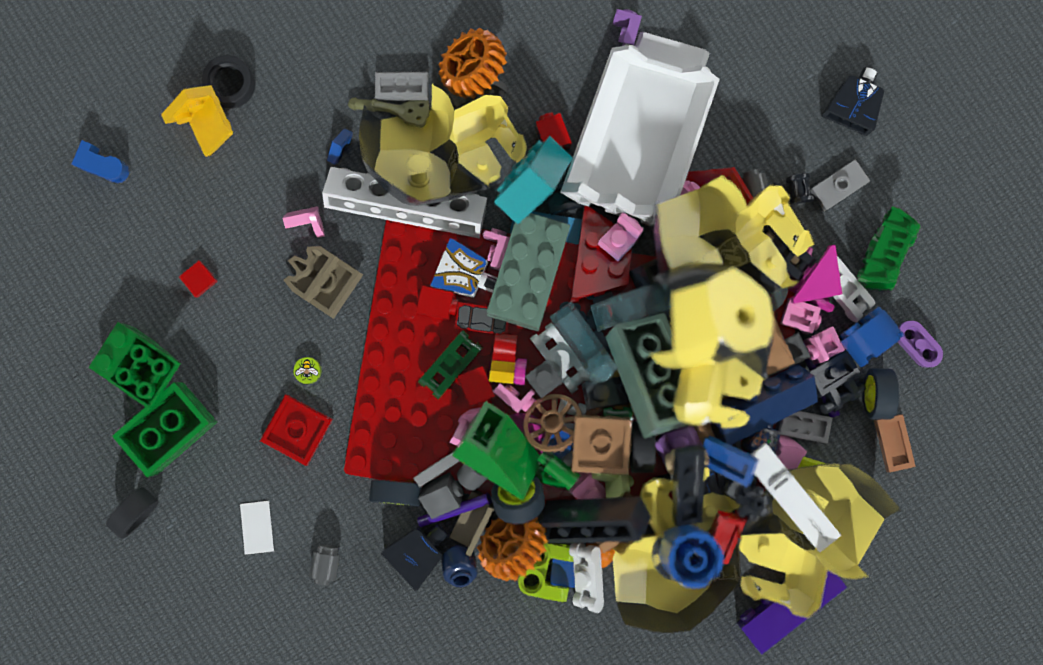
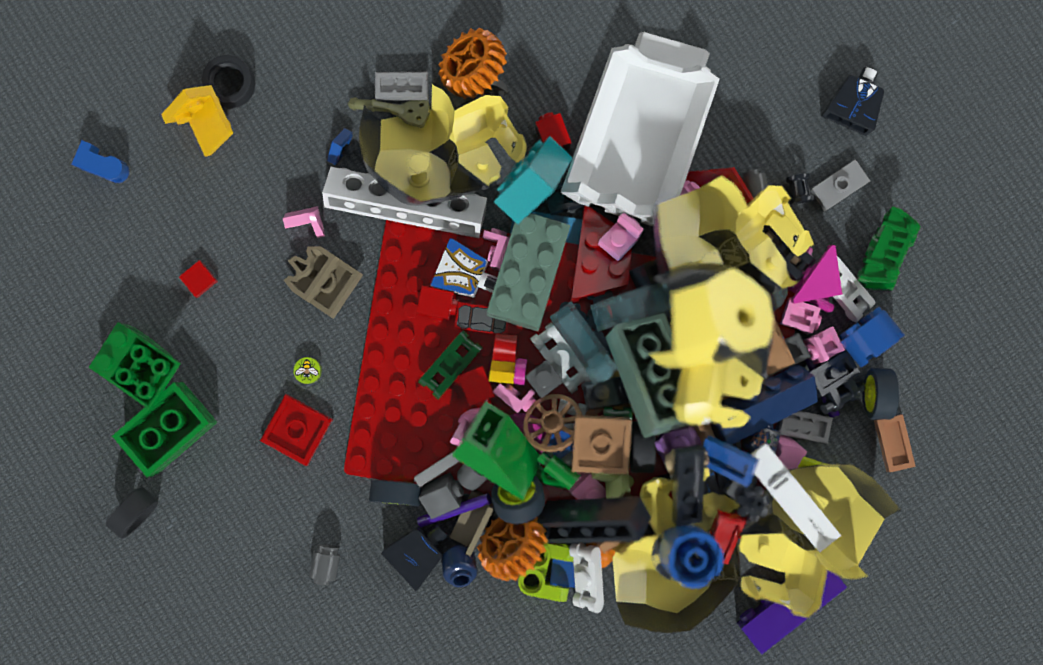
white sticker [240,501,274,554] -> none
medium lavender bracket [613,9,642,46] -> none
medium lavender plate [898,321,943,368] -> none

